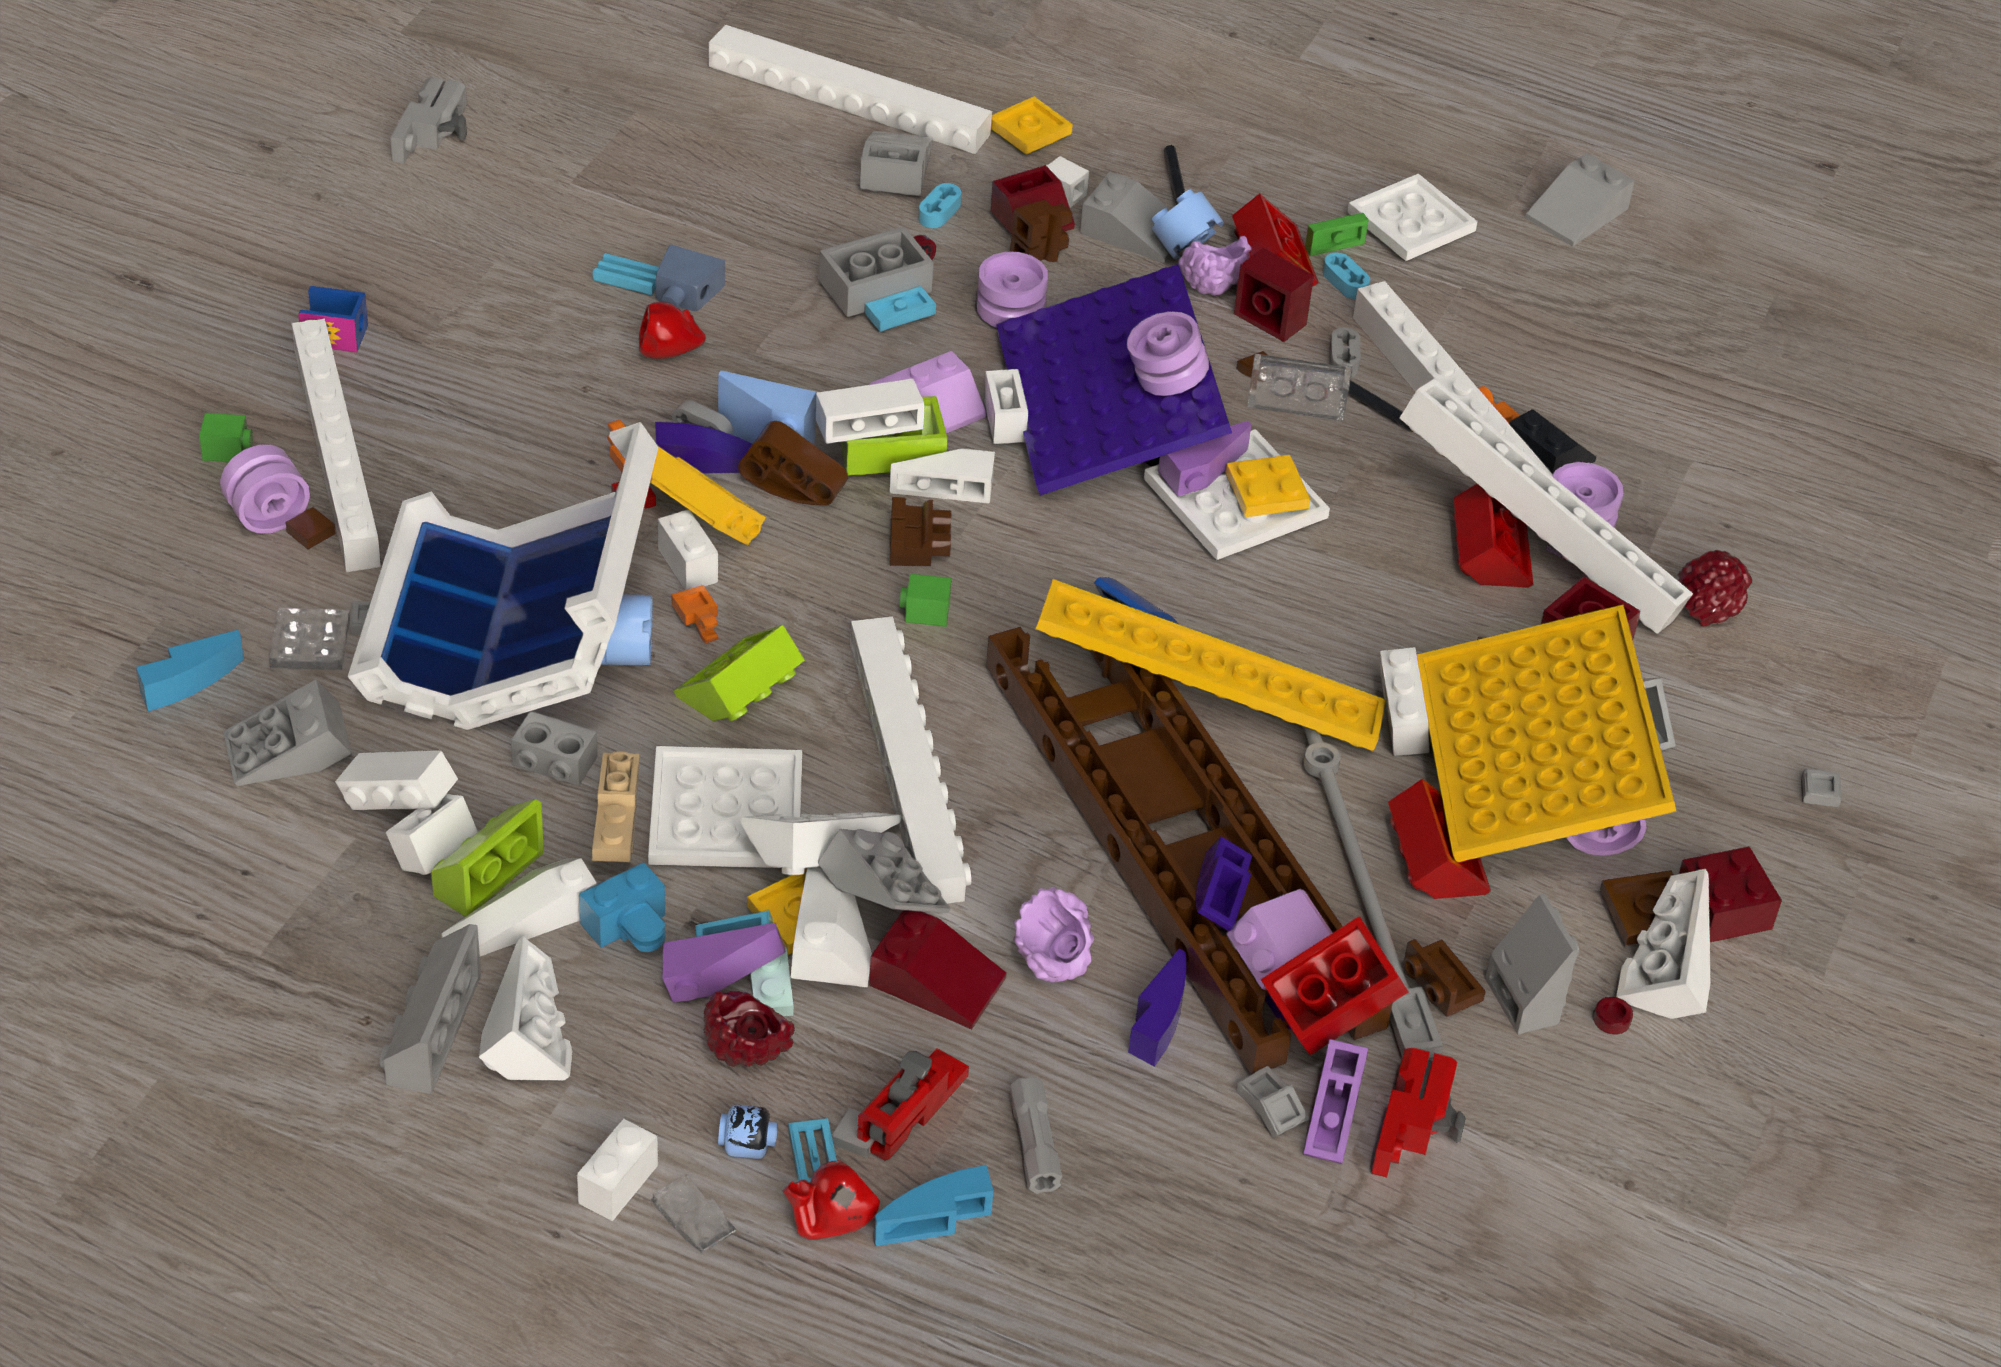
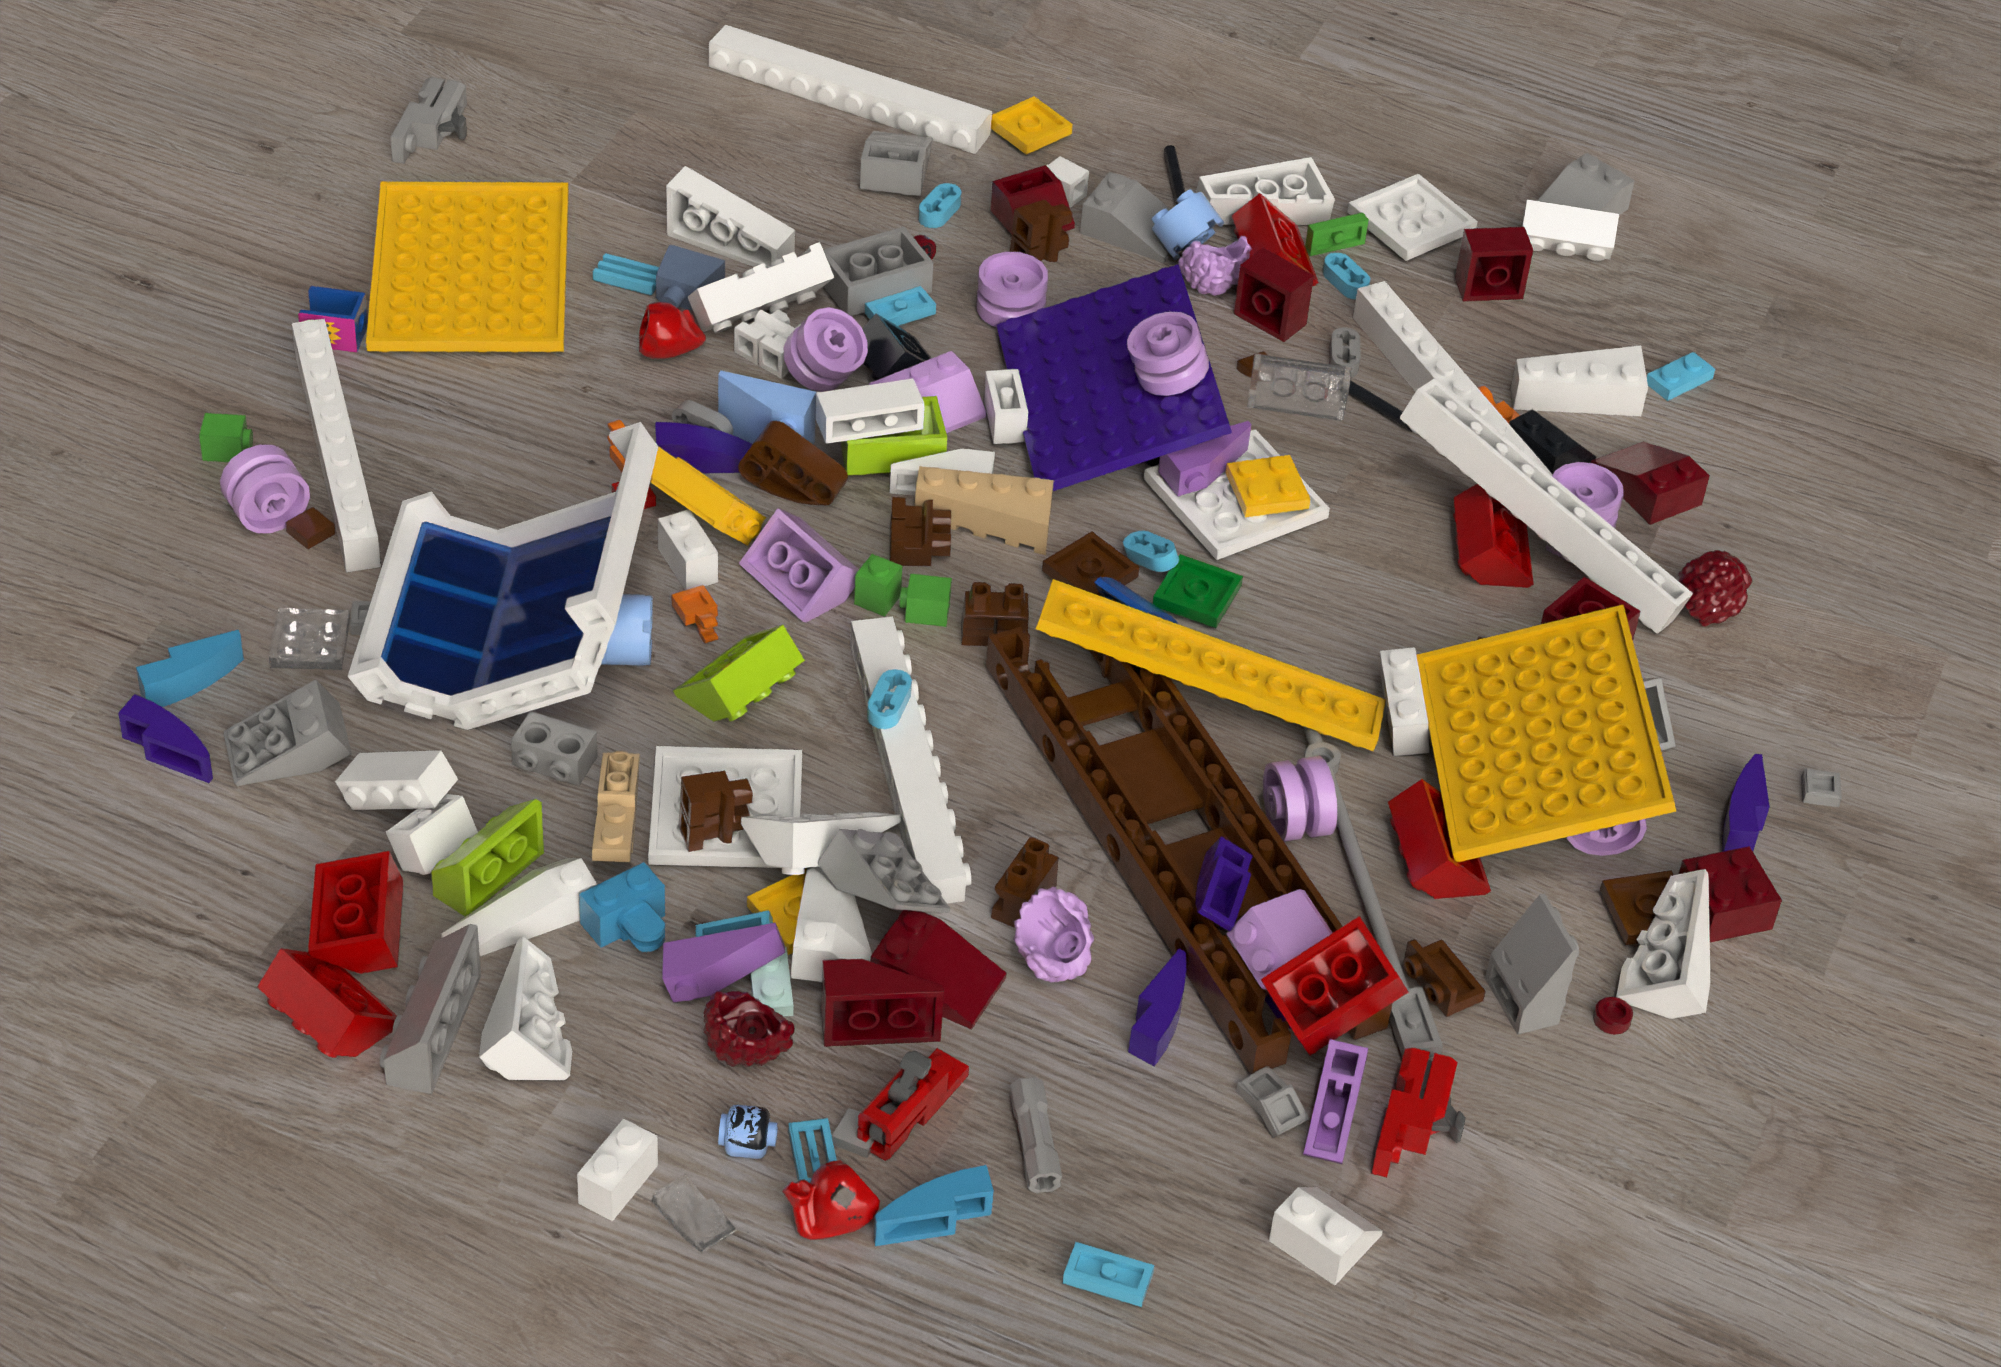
none -> dark purple slope [118,694,213,783]
none -> red slope [257,948,397,1058]
none -> red slope [308,851,403,974]
none -> yellow plate [366,181,569,352]
none -> white wedge [666,166,795,269]
none -> reddish brown hips [679,770,753,852]
none -> white wedge [688,242,834,333]
none -> white hips [734,309,801,379]
none -> lavender slope [739,508,859,623]
none -> lavender wheel [784,307,868,392]
none -> dark red slope [821,959,944,1047]
none -> bright green brick [854,554,903,617]
none -> black slope [862,313,932,381]
none -> medium azure beam [867,669,912,729]
none -> tan wedge [915,466,1054,555]
none -> reddish brown hips [961,582,1029,646]
none -> reddish brown hips [991,837,1059,928]
none -> reddish brown plate [1042,531,1140,596]
none -> medium azure plate [1063,1242,1154,1307]
none -> medium azure beam [1123,531,1179,572]
none -> green plate [1153,554,1243,628]
none -> white wedge [1196,157,1335,225]
none -> lavender wheel [1263,756,1337,842]
none -> white slope [1269,1187,1382,1286]
none -> dark red brick [1455,227,1533,302]
none -> white wedge [1511,345,1648,416]
none -> white brick [1522,200,1619,261]
none -> dark red slope [1591,441,1710,525]
none -> medium azure plate [1647,352,1715,401]
none -> dark purple slope [1722,754,1770,852]

